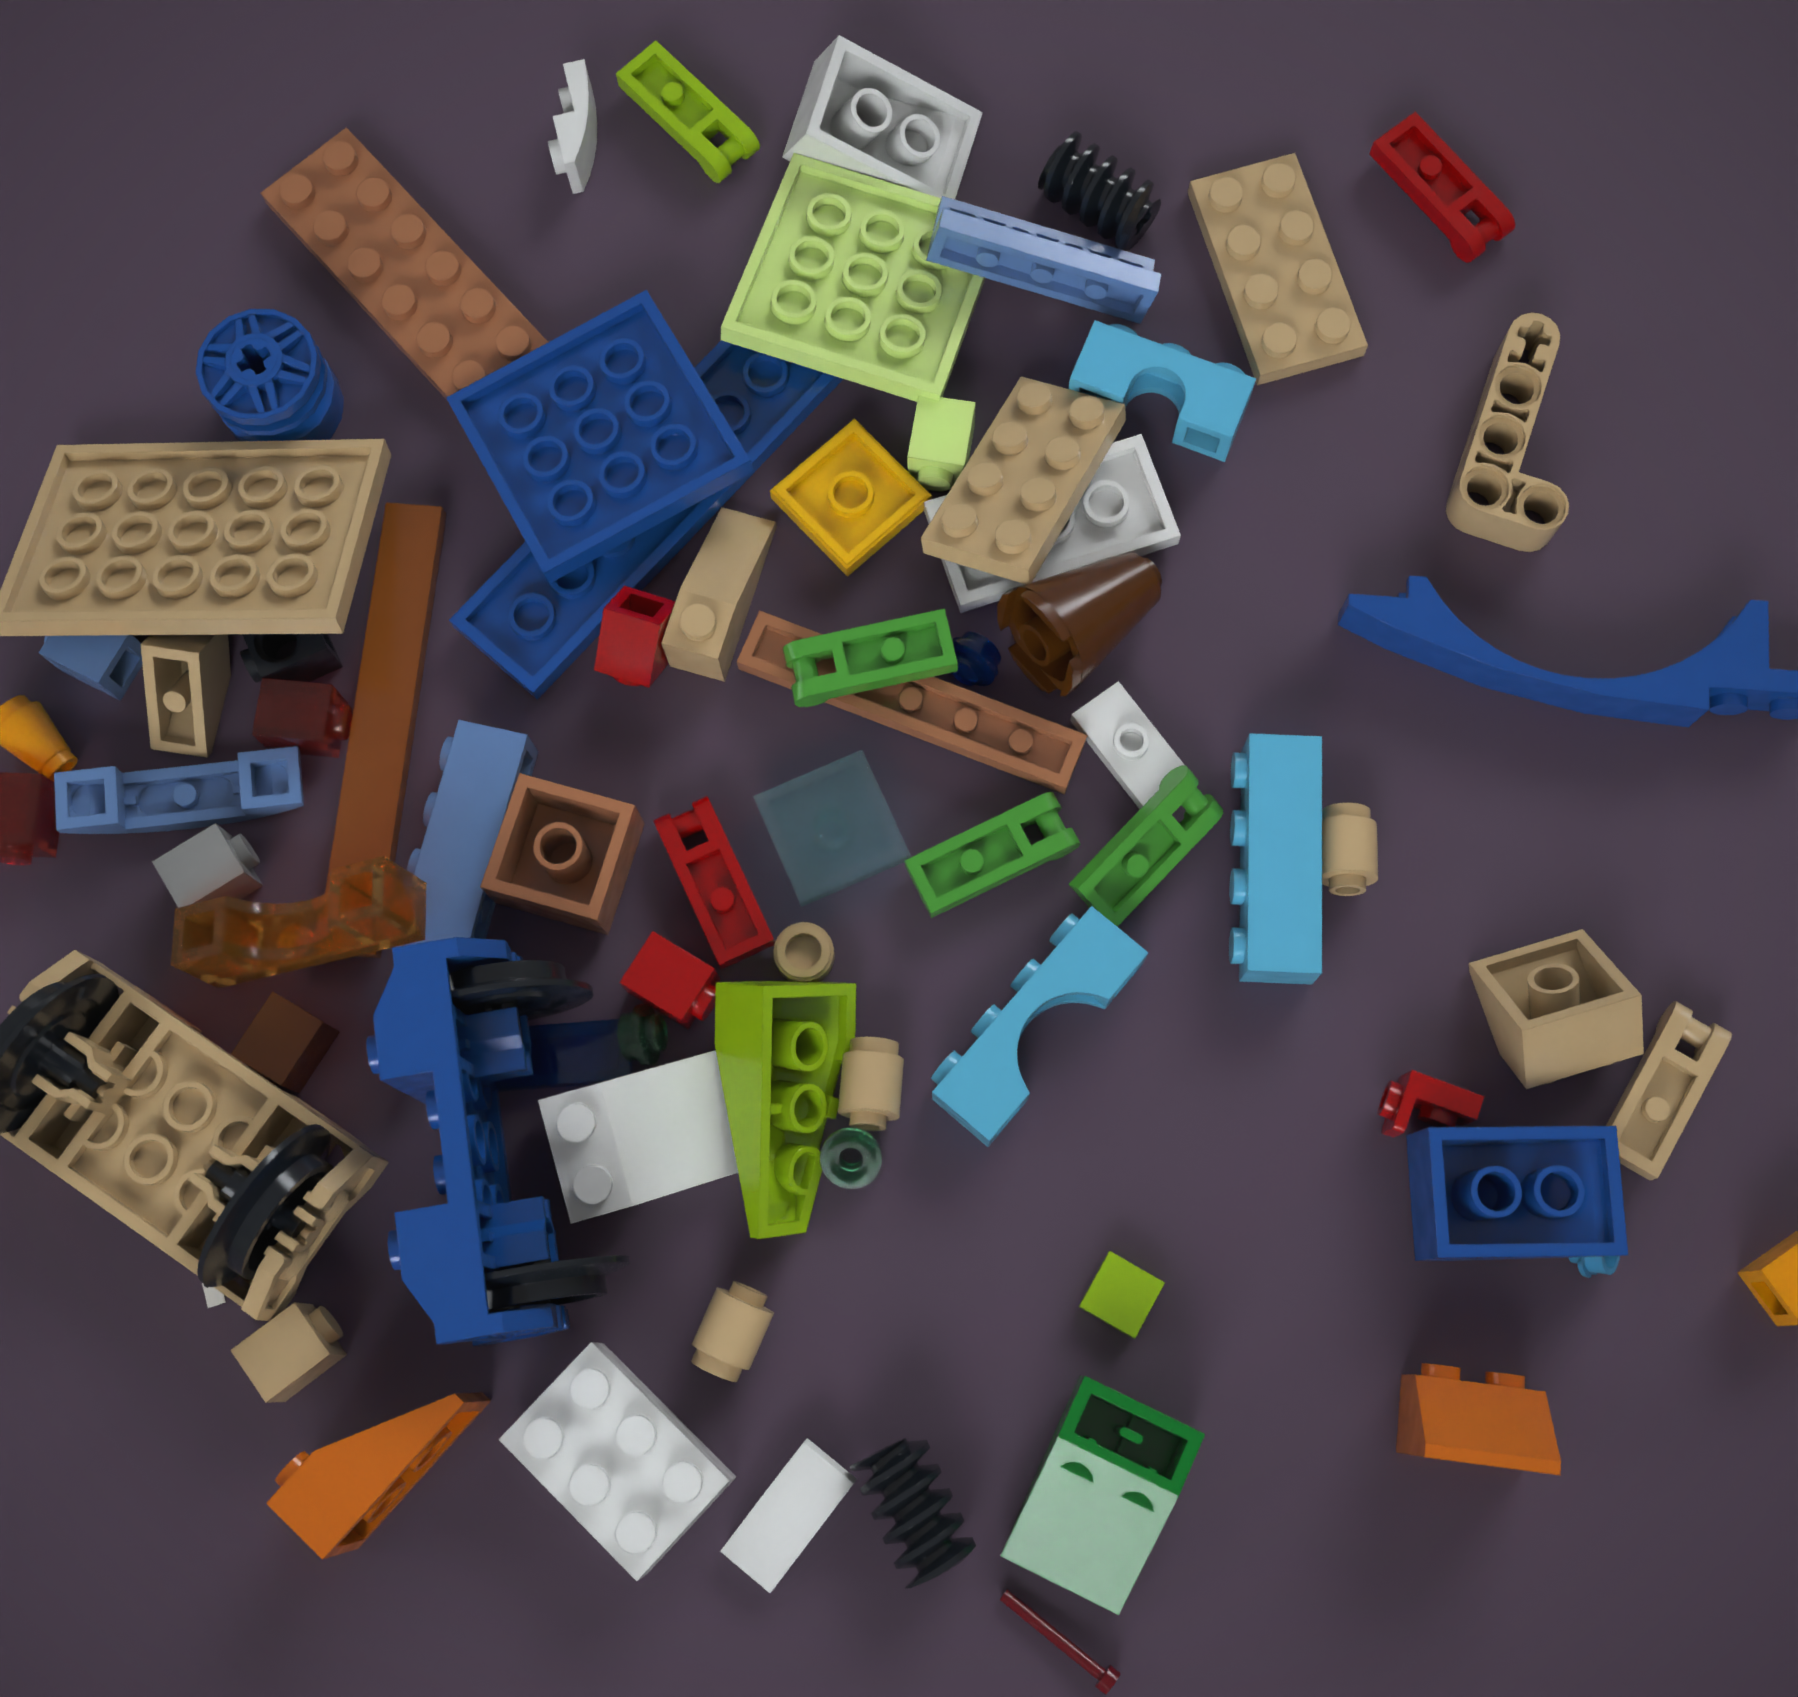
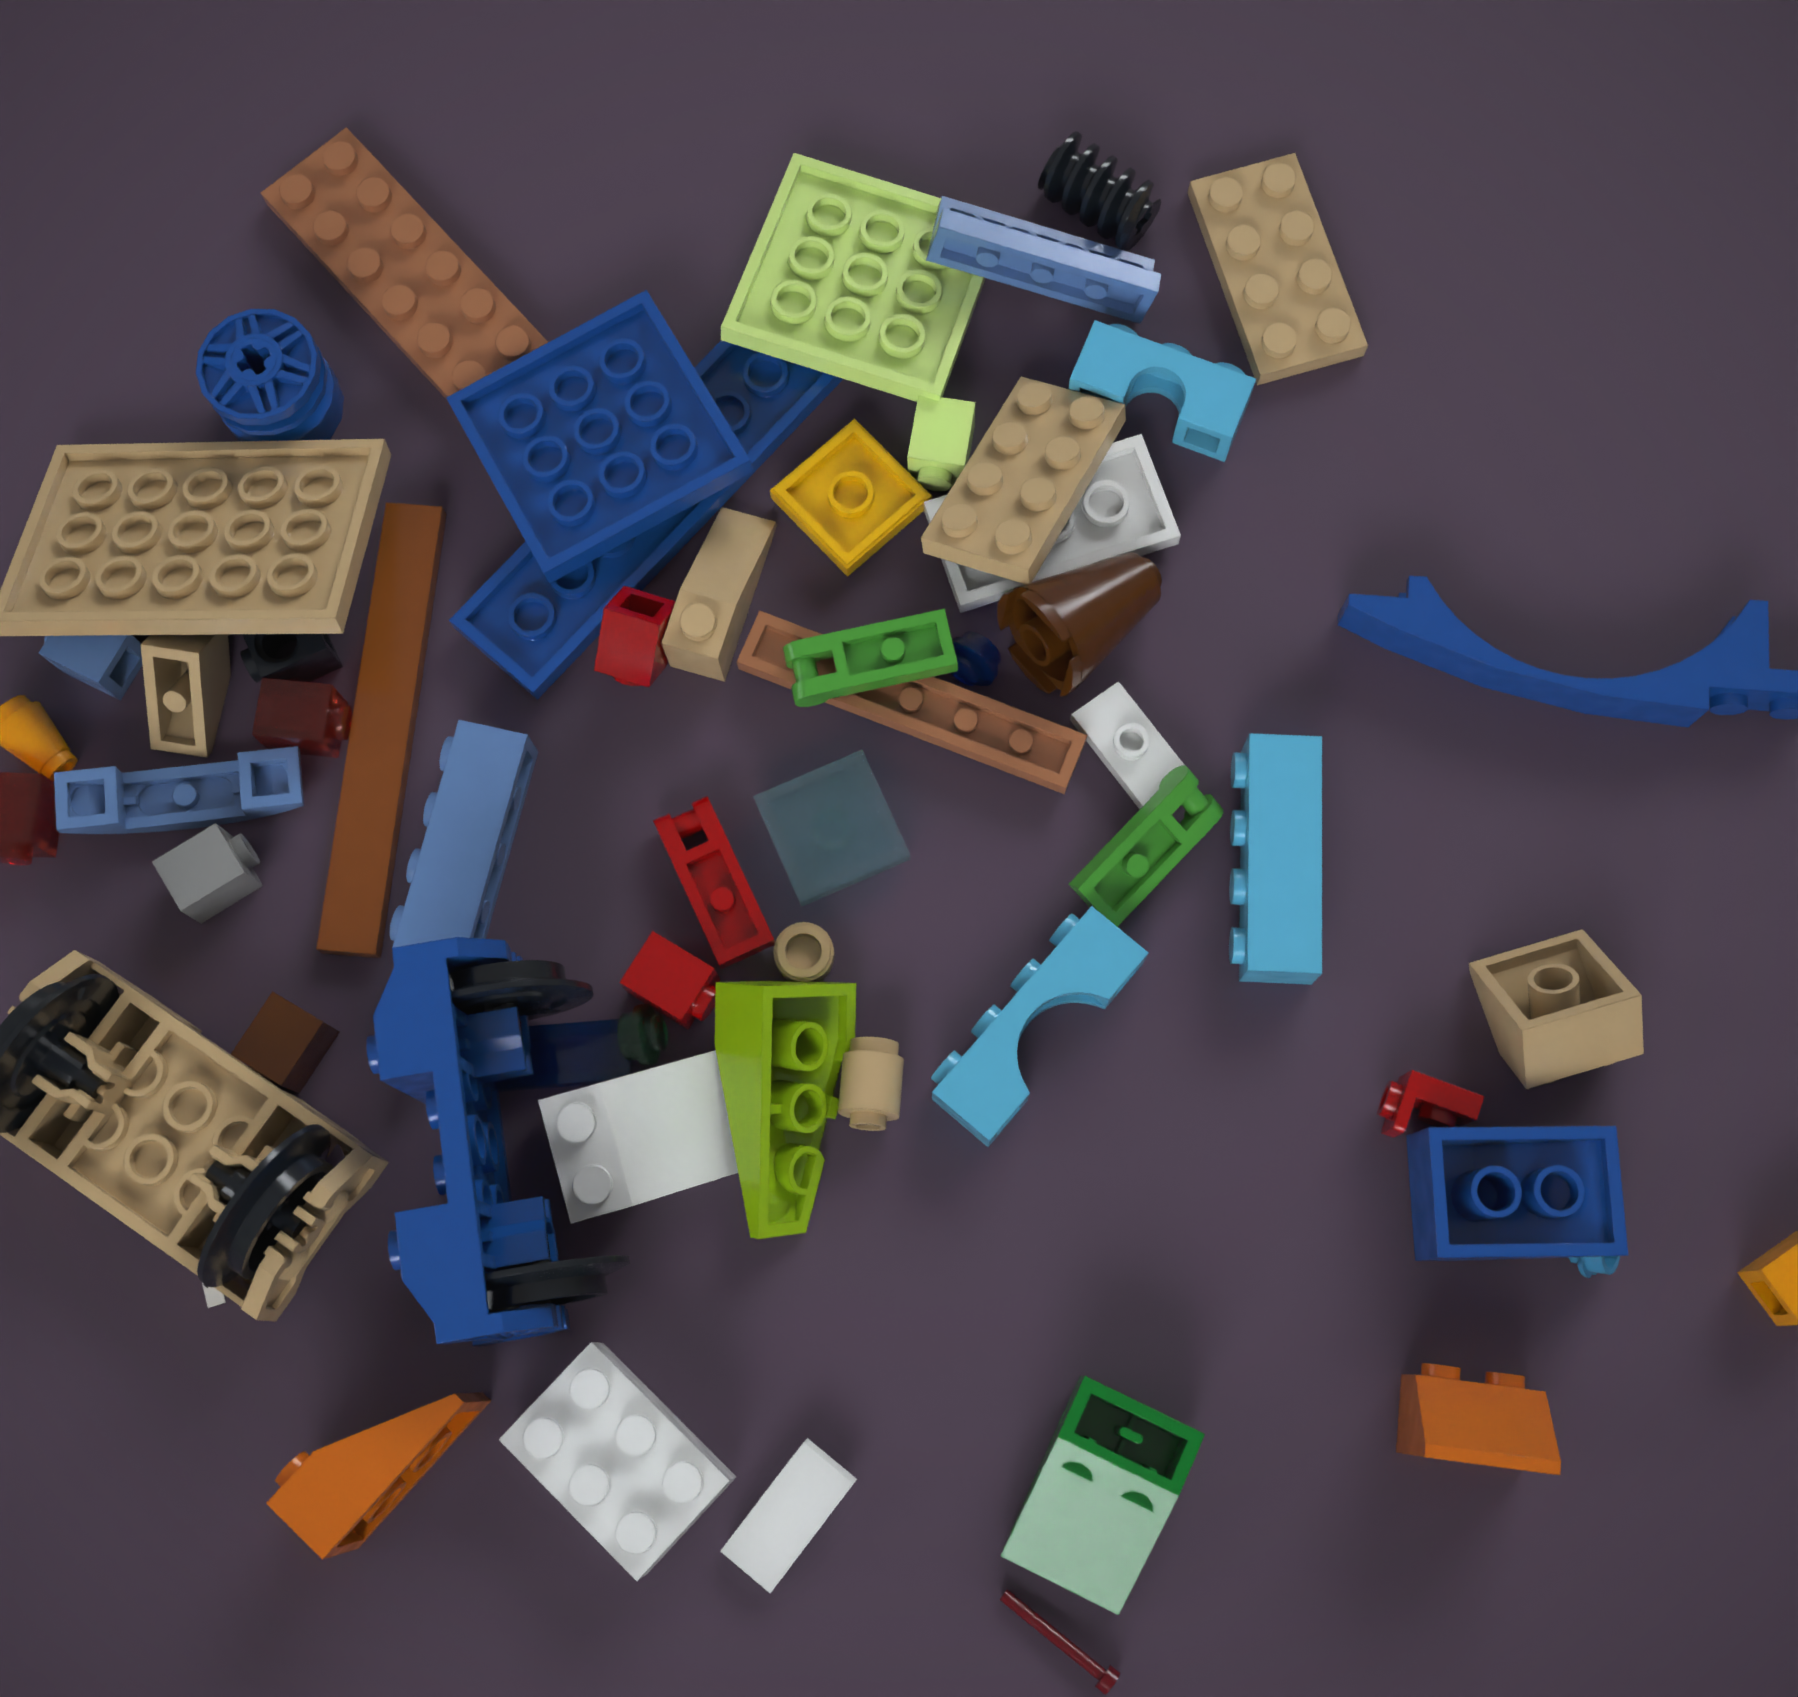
clear orange arch [171,856,427,988] -> none
tan brick [230,1302,347,1403] -> none
nougat brick [480,773,645,935] -> none
white slope [548,59,597,194] -> none
lime plate [616,40,760,183] -> none
tan brick [691,1281,774,1382] -> none
white slope [782,35,983,199] -> none
clear green plate [820,1127,882,1189] -> none
black piece [849,1438,976,1589] -> none
bright green plate [905,792,1081,918] -> none
lime tile [1078,1251,1165,1339] -> none
tan brick [1322,803,1378,896] -> none
red plate [1369,111,1515,263] -> none
tan beam [1446,312,1569,552] -> none
tan plate [1606,1001,1732,1181] -> none

